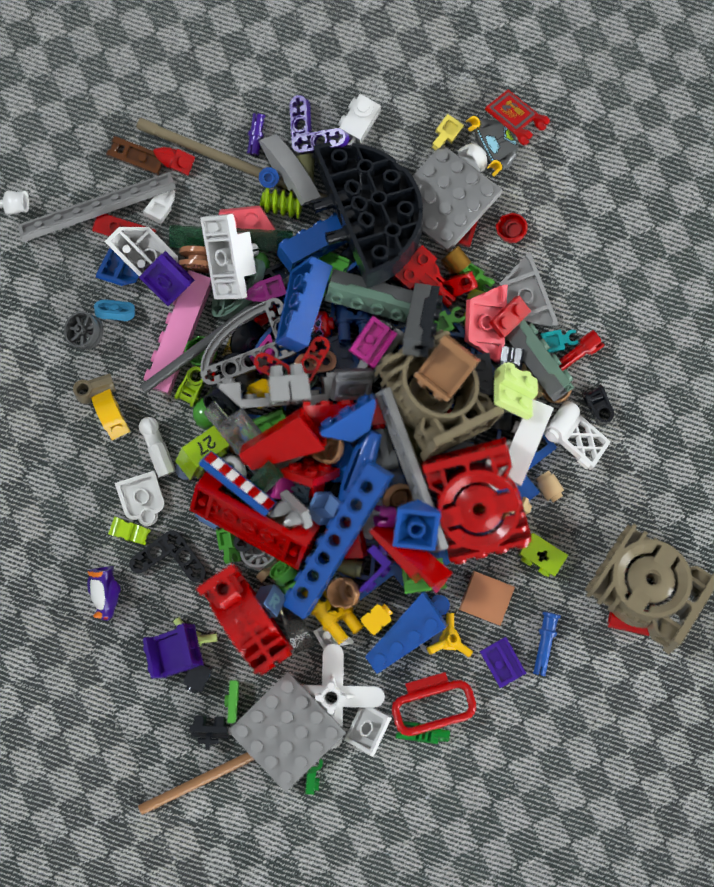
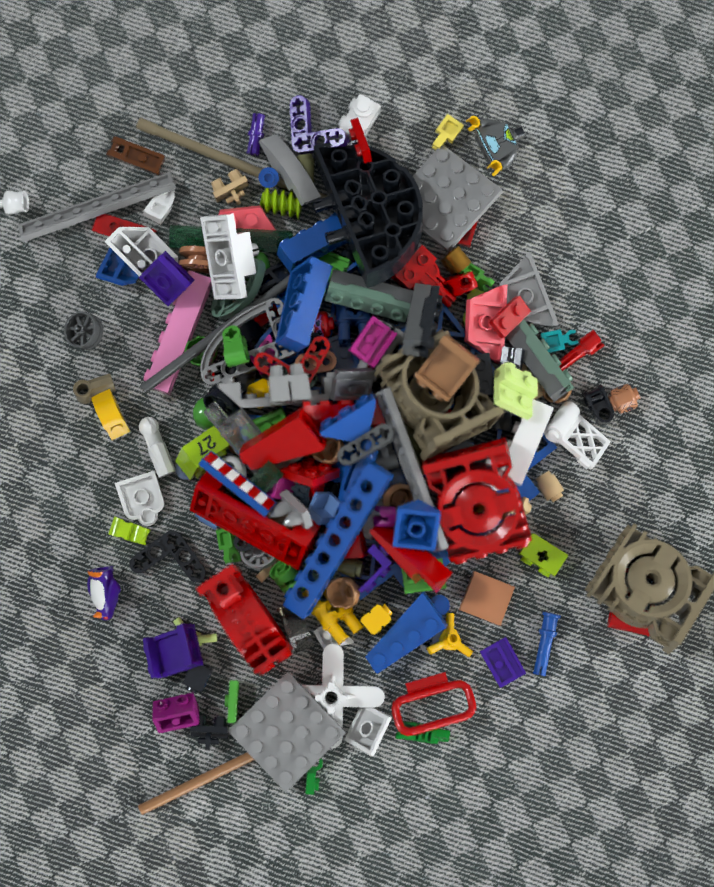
dark azure plate [94,300,135,321] -> none
red plate [153,147,195,176] -> none
lime piece [174,366,205,408] -> none
magenta plate [244,274,286,302] -> none
medium blue brick [255,584,286,618] -> none
bright green plate [434,307,465,332] -> none
white hair [458,143,488,173] -> none
red flag [485,90,550,145] -> none
red hair [495,213,528,244] -> none
none -> magenta brick [152,692,199,734]
none -> tan hips [211,169,249,205]
none -> bright green piece [222,325,250,368]
none -> dark grey beam [338,424,395,466]
none -> red plate [348,117,372,164]
none -> nougat head [608,384,640,414]

